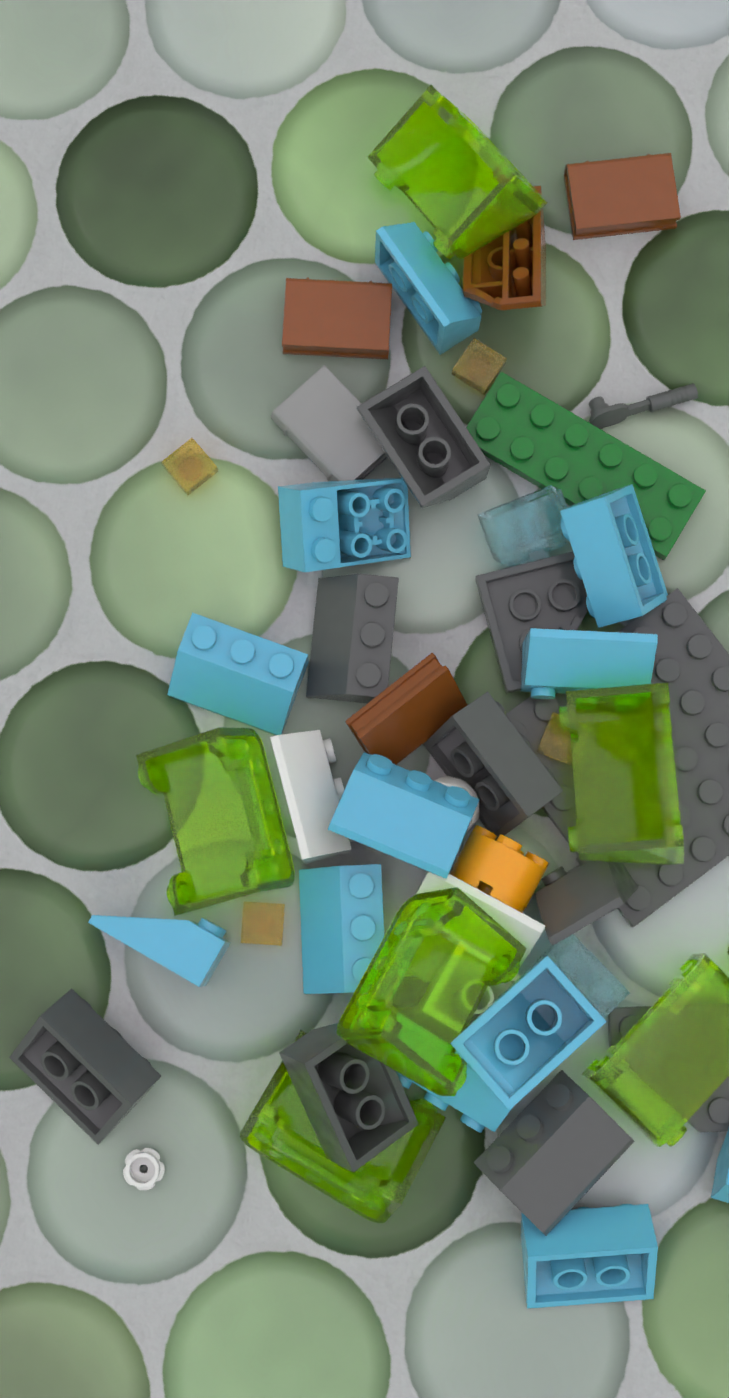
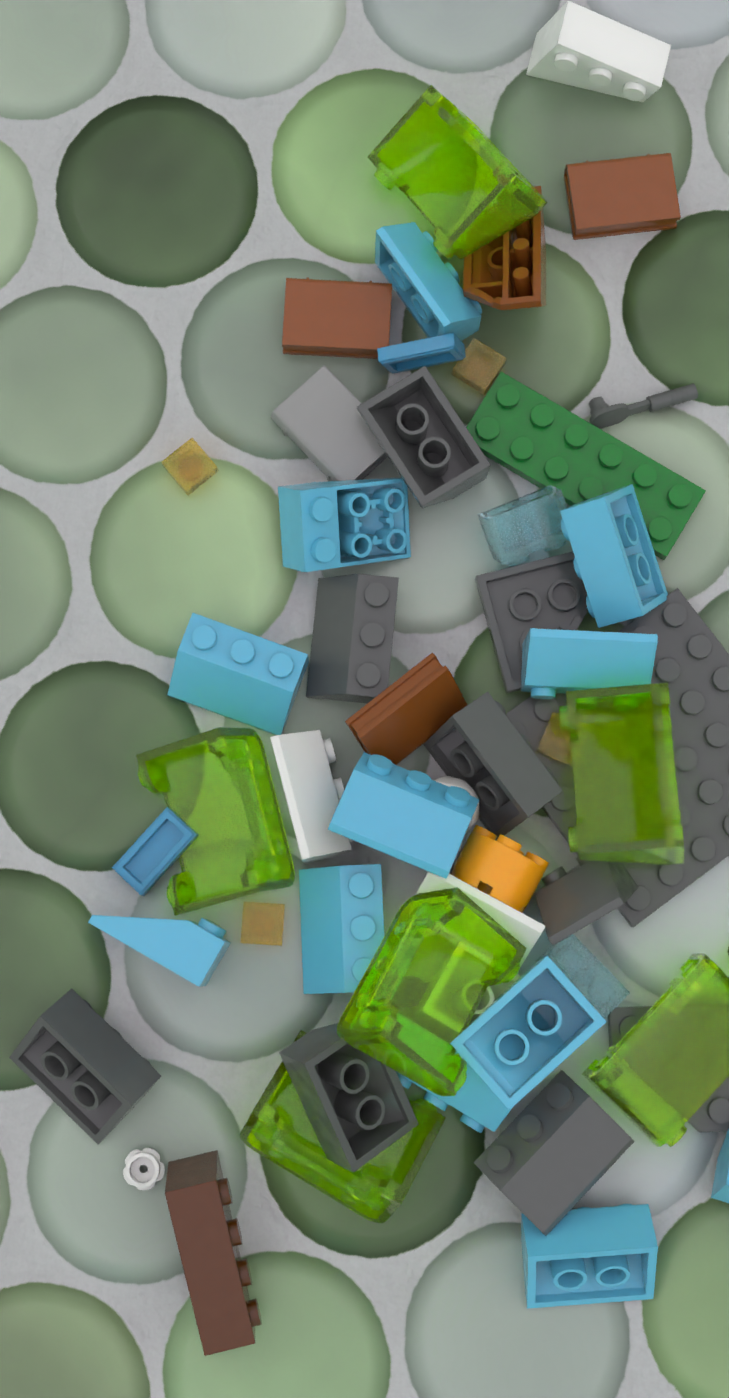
none -> dark azure tile [112,807,199,896]
none -> reddish brown wedge [165,1150,262,1356]
none -> dark azure tile [377,333,466,374]
none -> white wedge [526,1,671,102]

